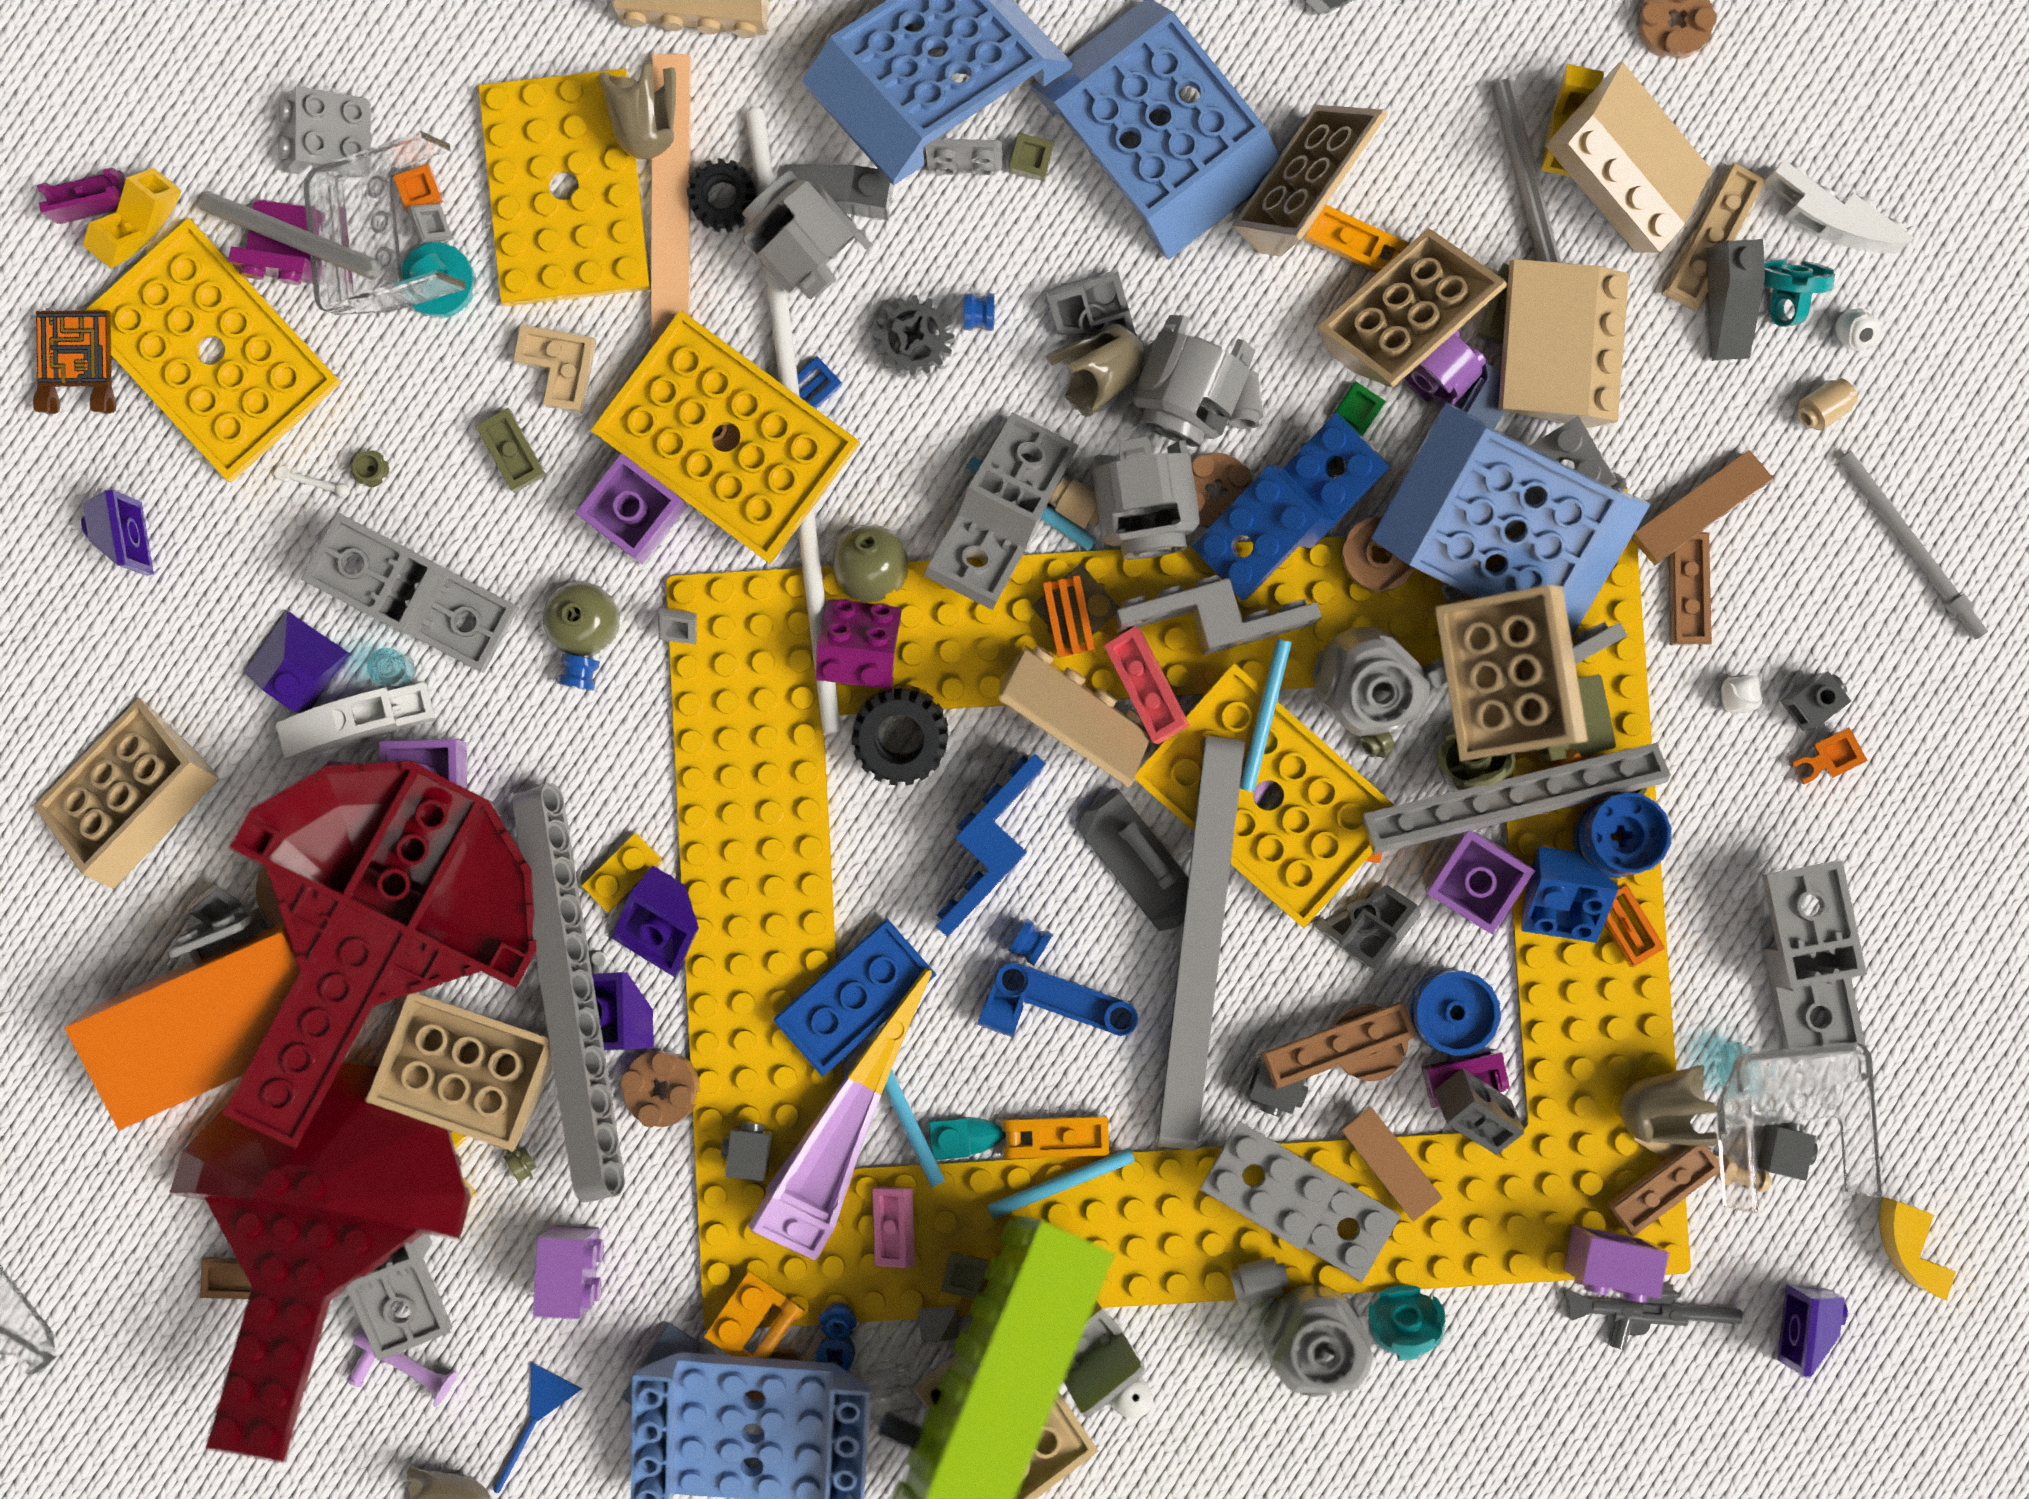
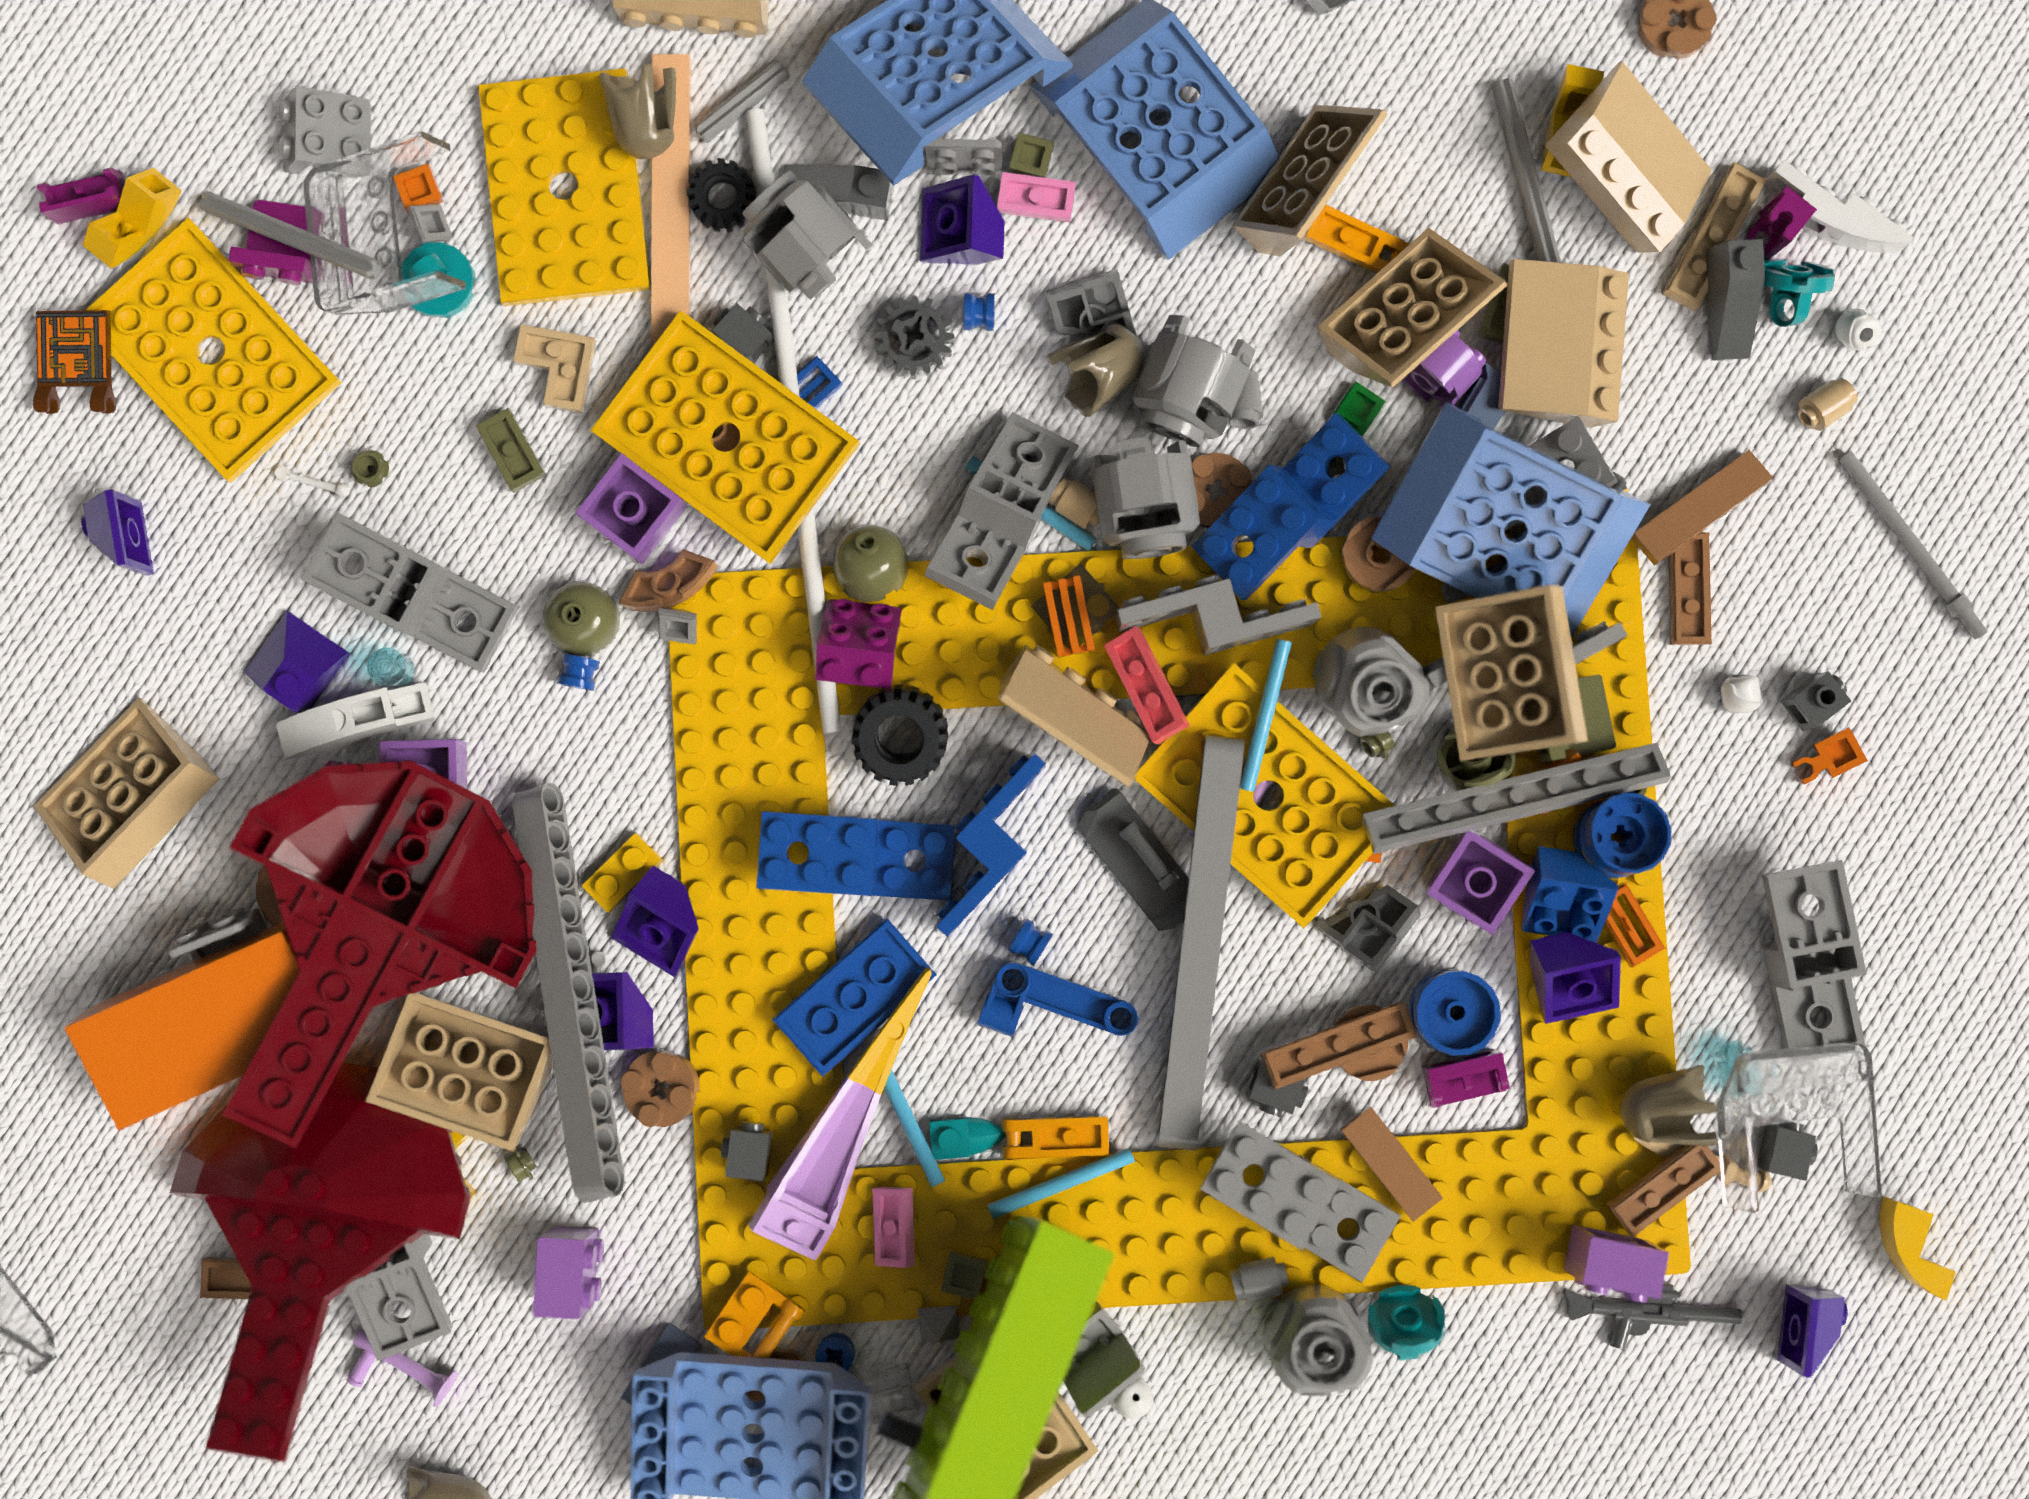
light grey slope [186,884,242,927] -> none
blue piece [494,1362,582,1493] -> none
blue plate [819,1302,857,1339] -> none
dark grey brick [1434,1068,1525,1155] -> none
none -> medium nougat tile [619,549,719,612]
none -> light grey axle [694,60,789,143]
none -> dark grey brick [712,303,774,363]
none -> blue bracket [756,812,956,901]
none -> dark purple slope [920,174,1005,265]
none -> bright pink plate [997,172,1076,223]
none -> dark purple slope [1530,932,1621,1024]
none -> magenta hinge [1746,186,1817,260]

